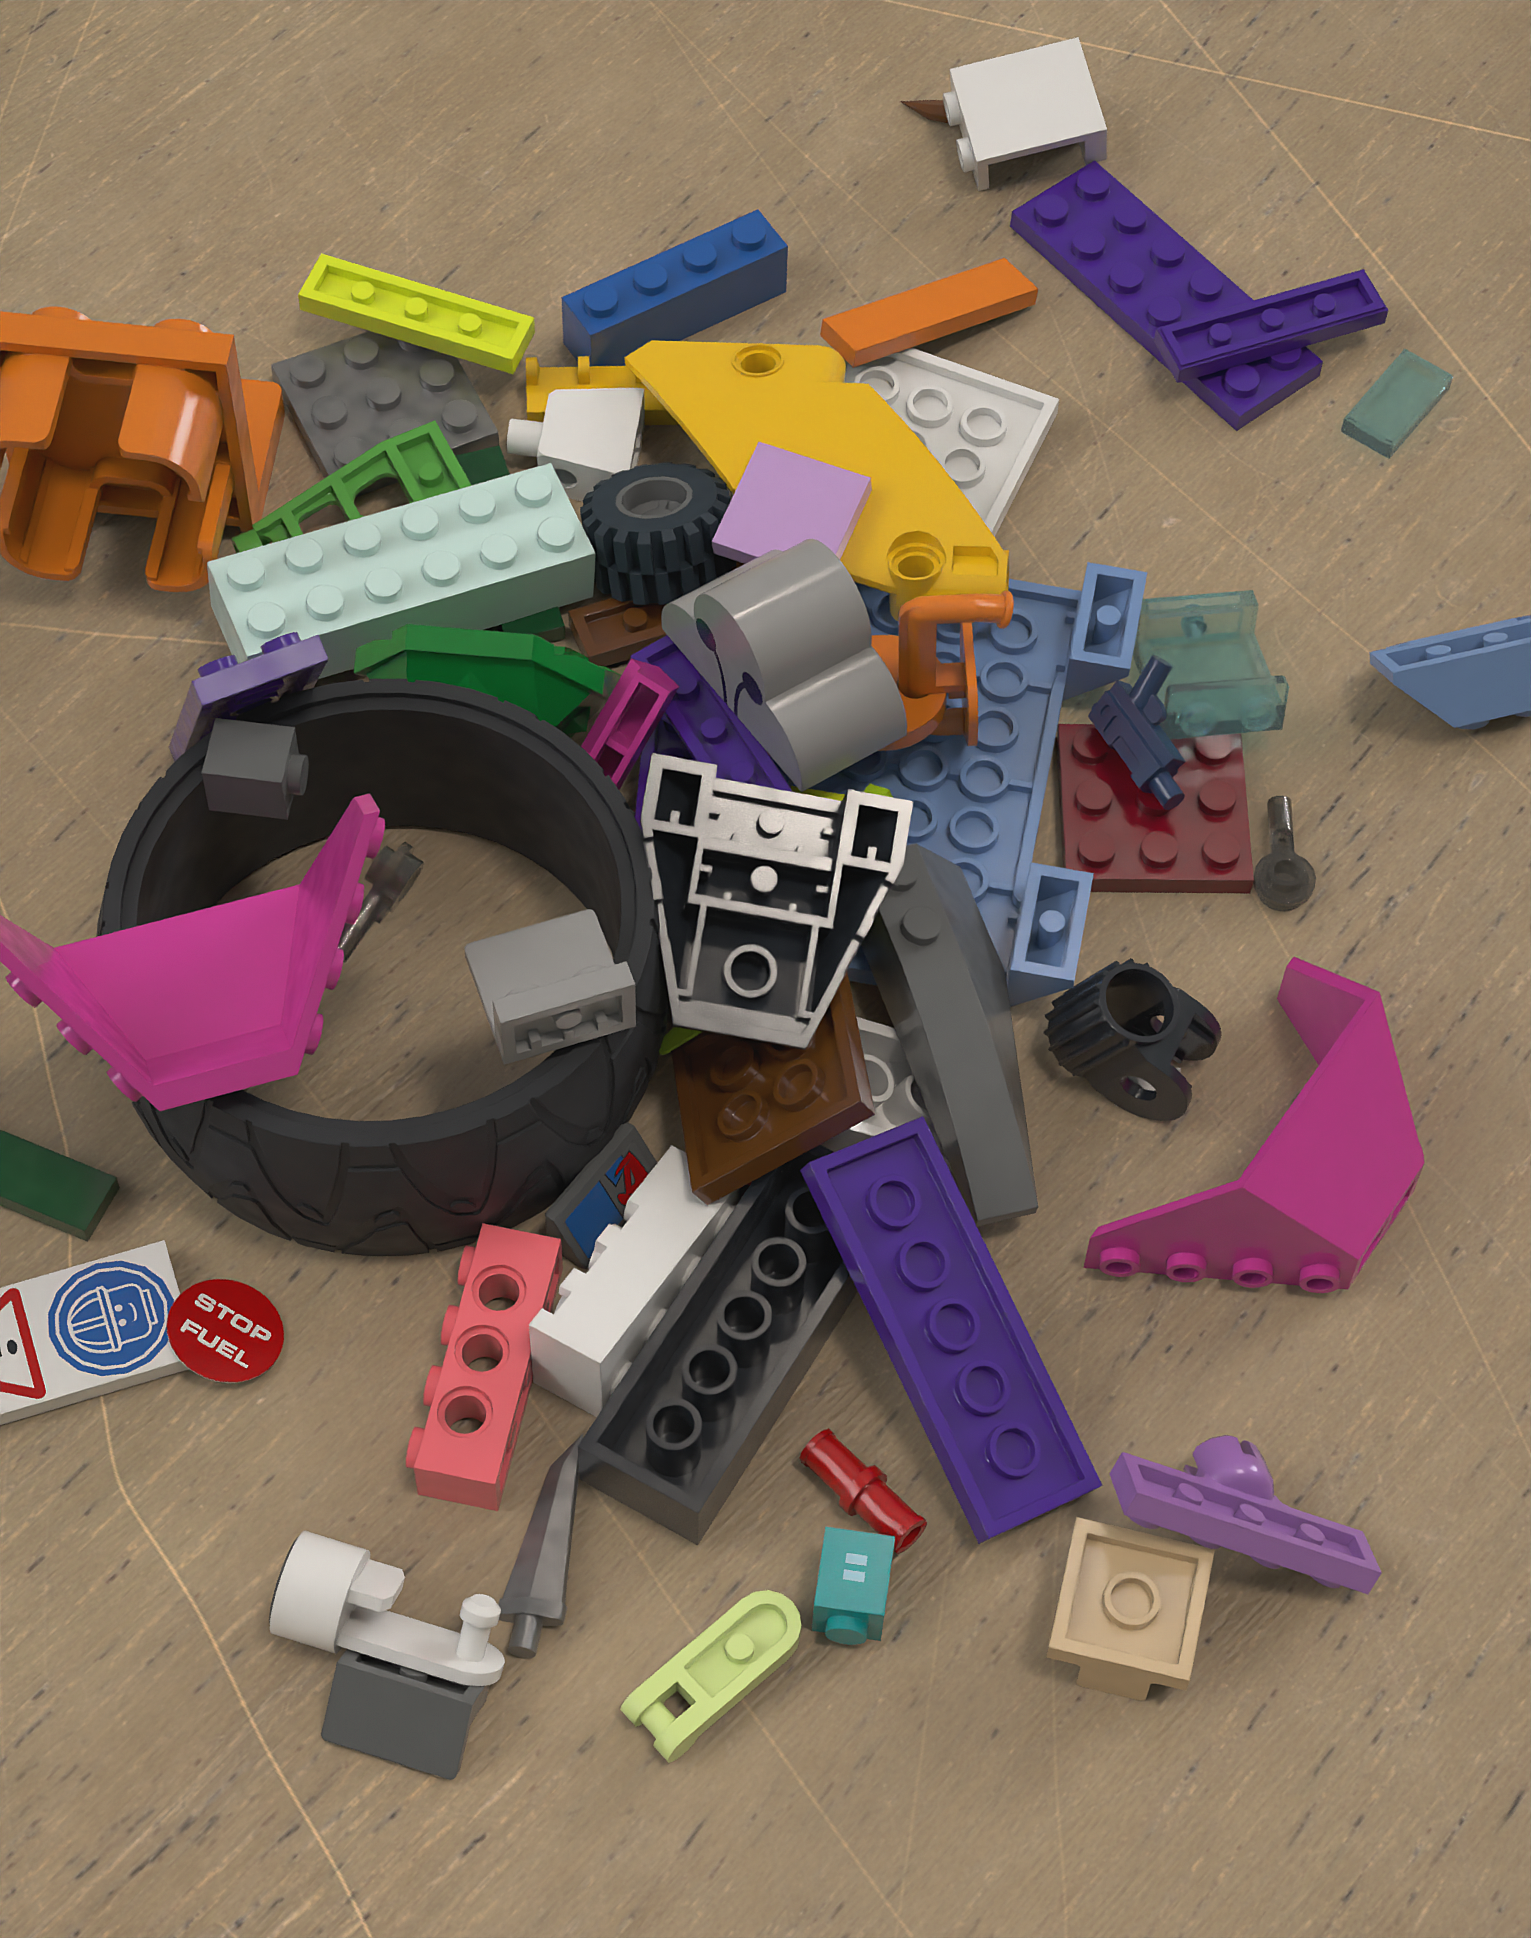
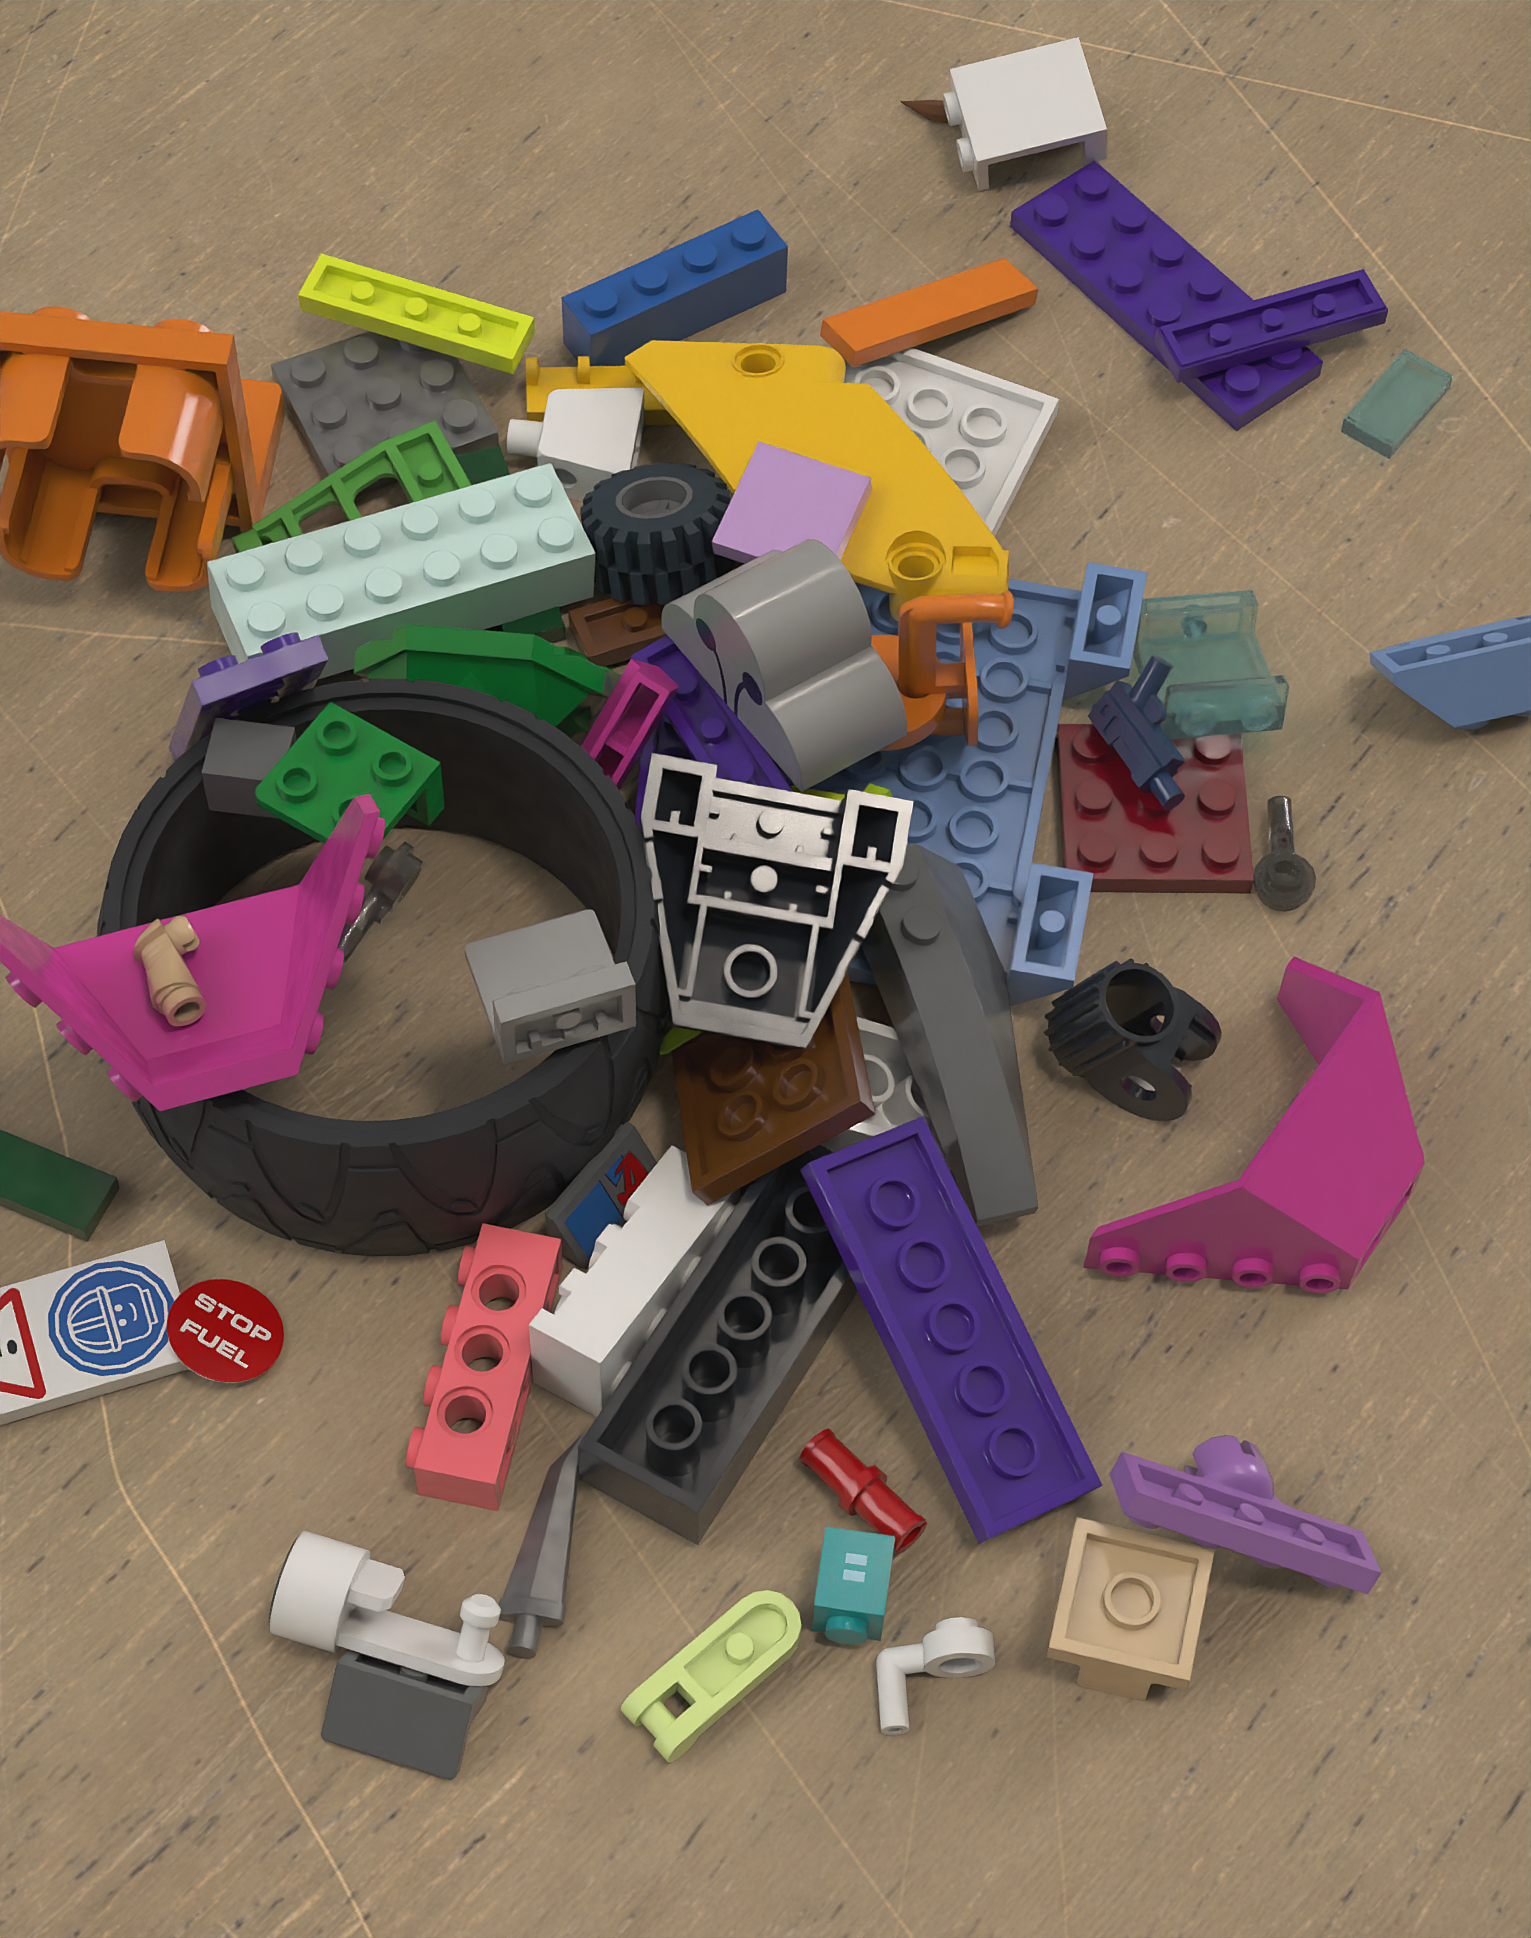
none -> tan arm [133,916,207,1026]
none -> green bracket [256,702,444,859]
none -> white plate [876,1617,995,1735]

